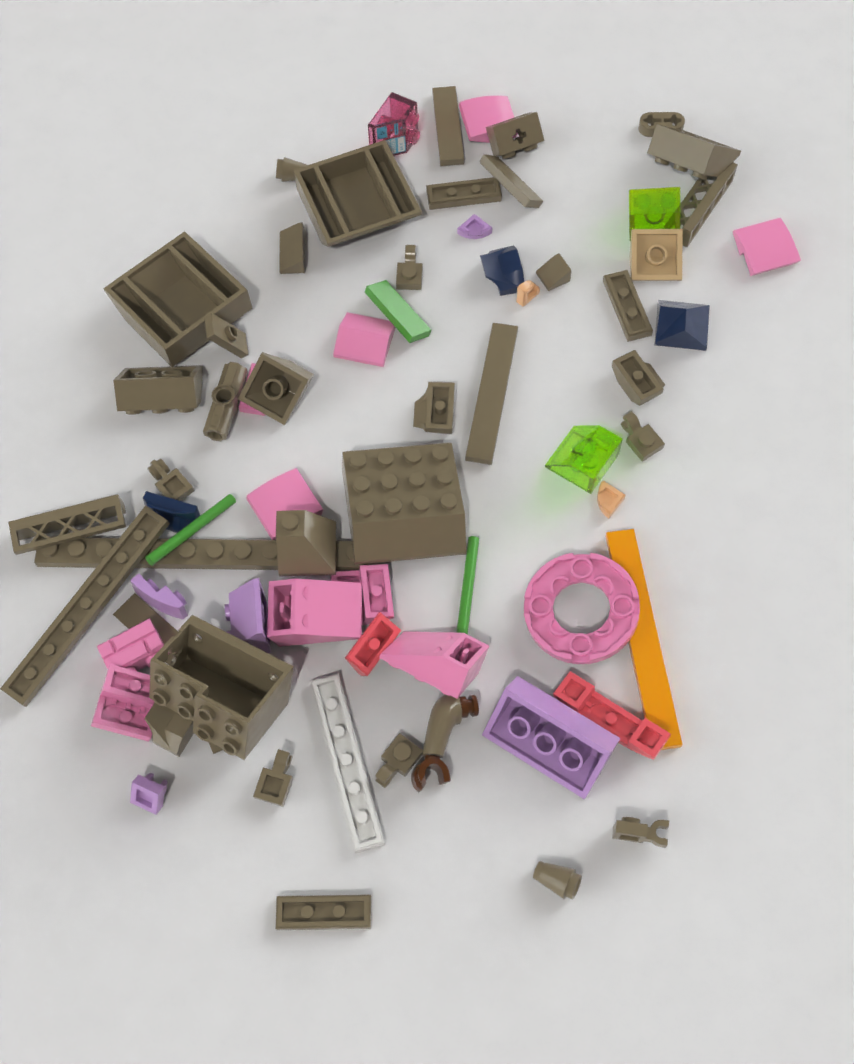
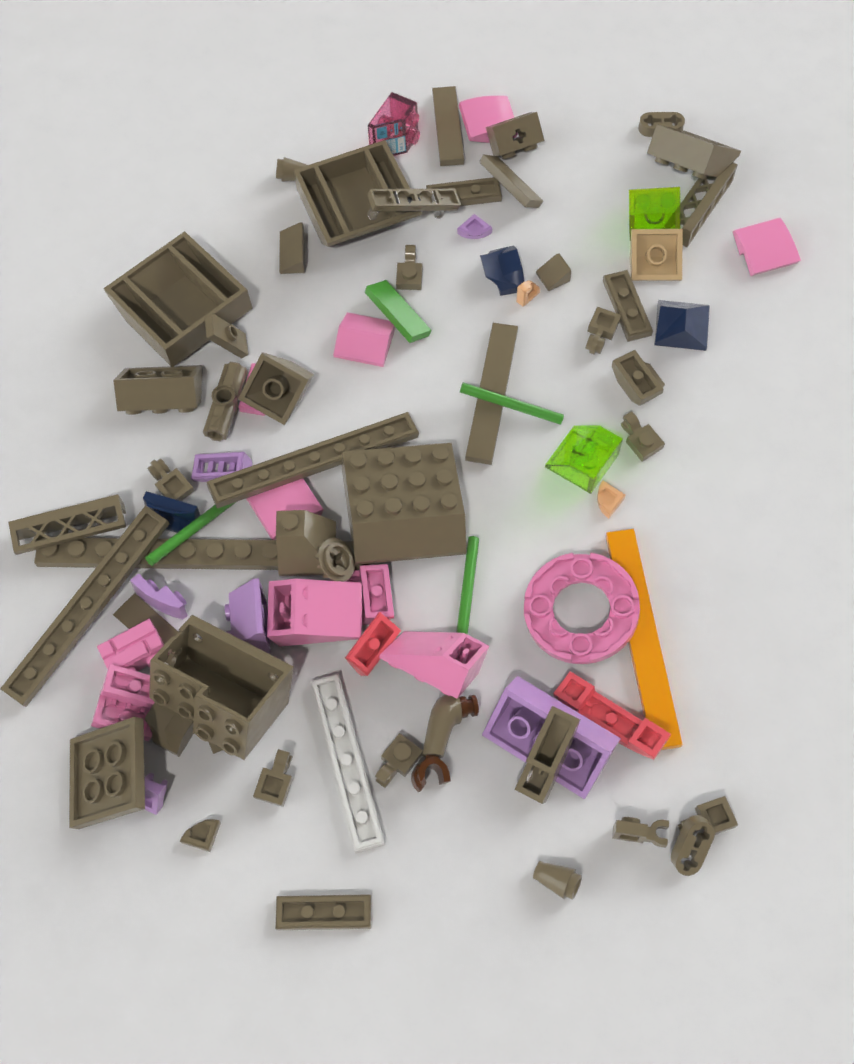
dark tan slope [413,382,455,434] -> none
none -> dark tan plate [69,717,145,830]
none -> dark tan tile [180,819,221,852]
none -> lavender slope [191,452,252,482]
none -> dark tan tile [207,412,419,509]
none -> dark tan gear [314,538,355,582]
none -> dark tan piece [367,189,461,220]
none -> bright green bar [460,382,564,425]
none -> dark tan slope [514,706,581,804]
none -> dark tan plate [585,307,621,355]
none -> dark tan beam [671,815,715,876]
none -> dark tan plate [678,796,738,835]

